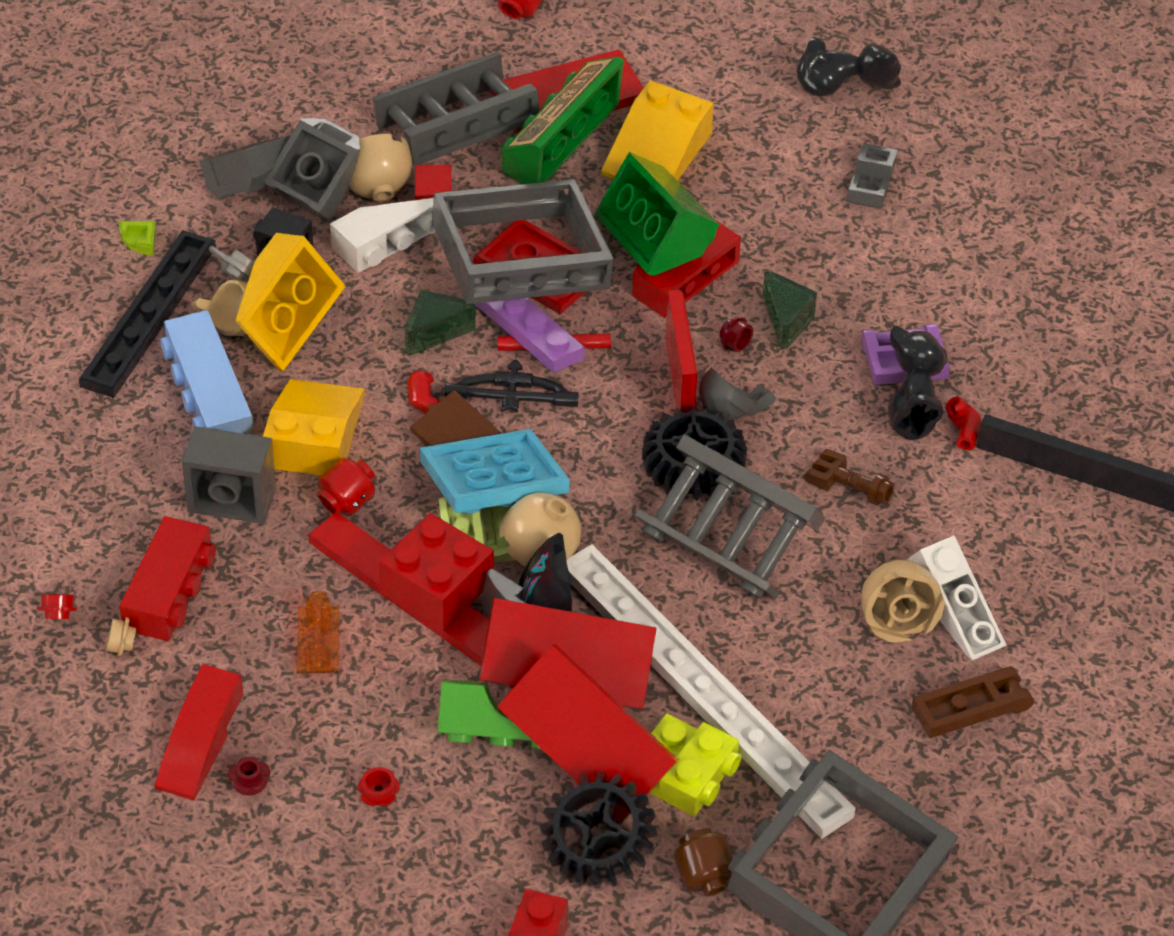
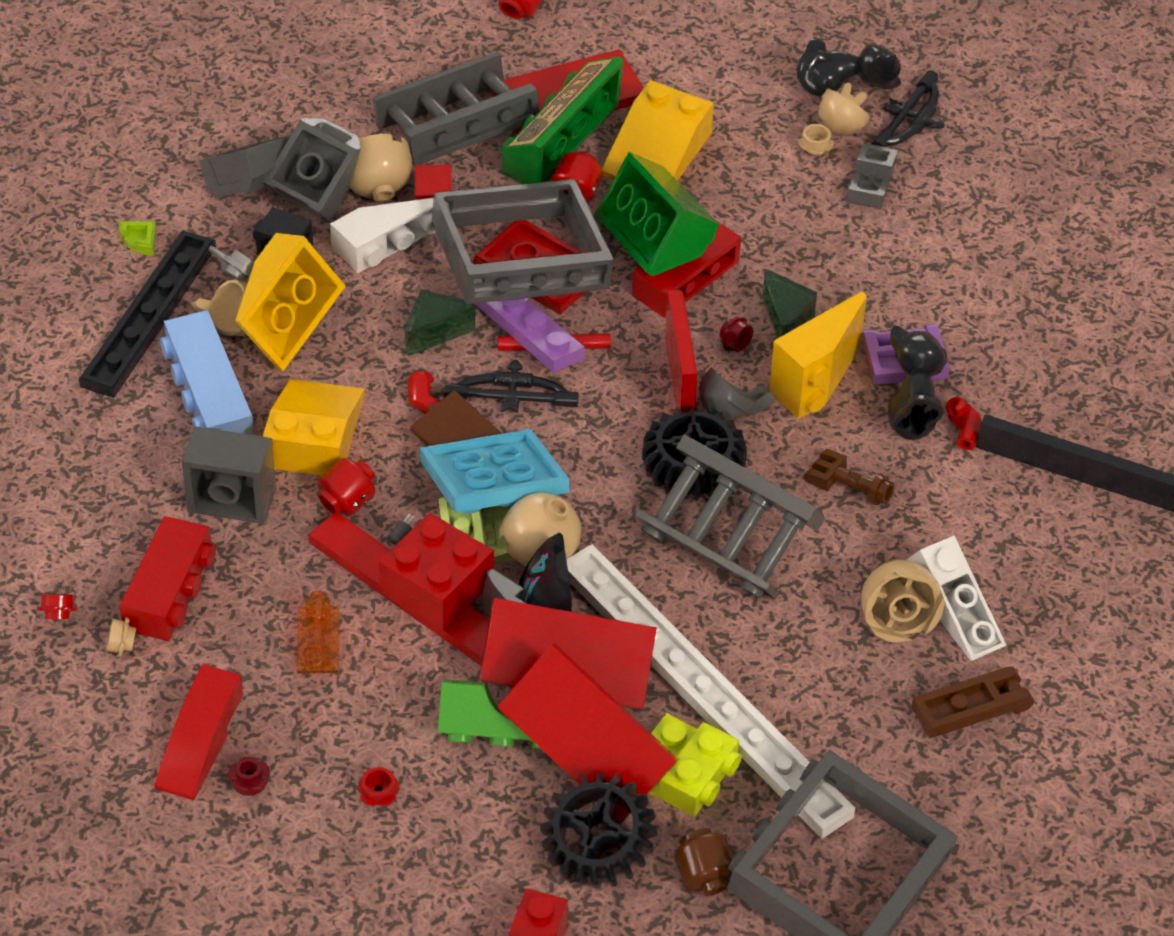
none -> dark grey piece [388,514,414,545]
none -> red head [550,151,603,203]
none -> yellow slope [769,291,867,419]
none -> tan plate [799,124,834,155]
none -> tan piece [818,82,871,136]
none -> black piece [871,70,945,147]

